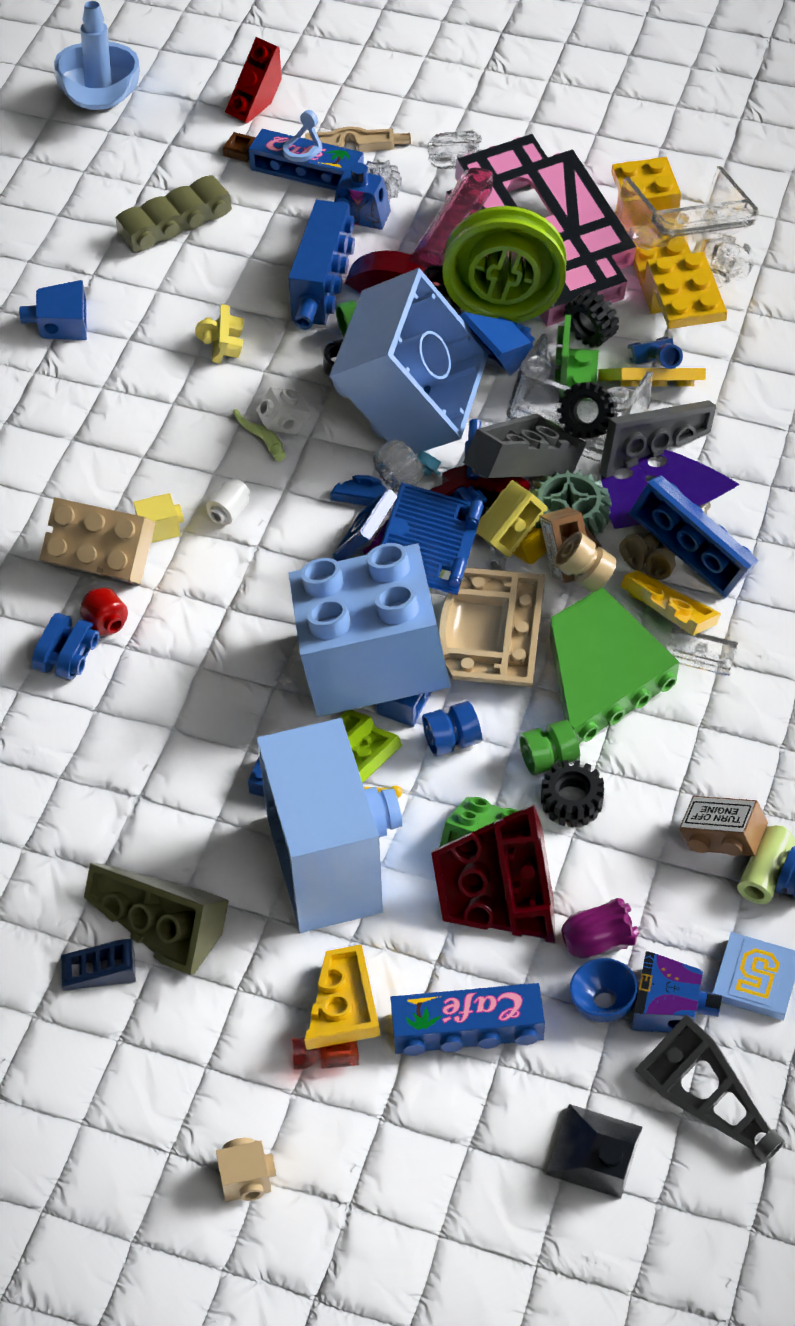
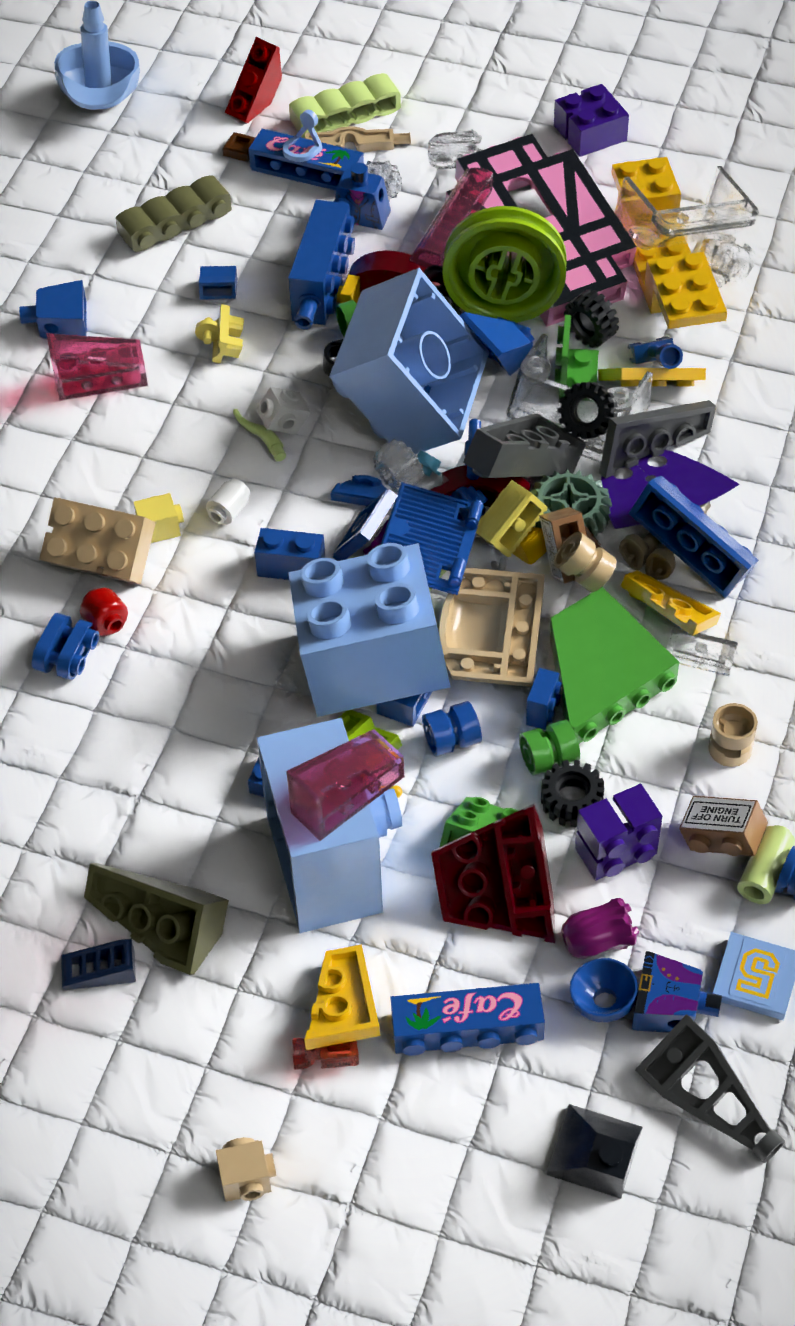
none -> clear pink wedge [46,333,148,401]
none -> blue piece [199,266,238,300]
none -> blue brick [254,528,326,580]
none -> clear pink wedge [286,729,405,841]
none -> yellowish green brick [289,73,401,138]
none -> yellow plate [337,274,360,303]
none -> blue piece [526,668,562,730]
none -> dark purple piece [553,84,629,157]
none -> dark purple piece [575,783,663,881]
none -> tan wheel [708,703,758,767]

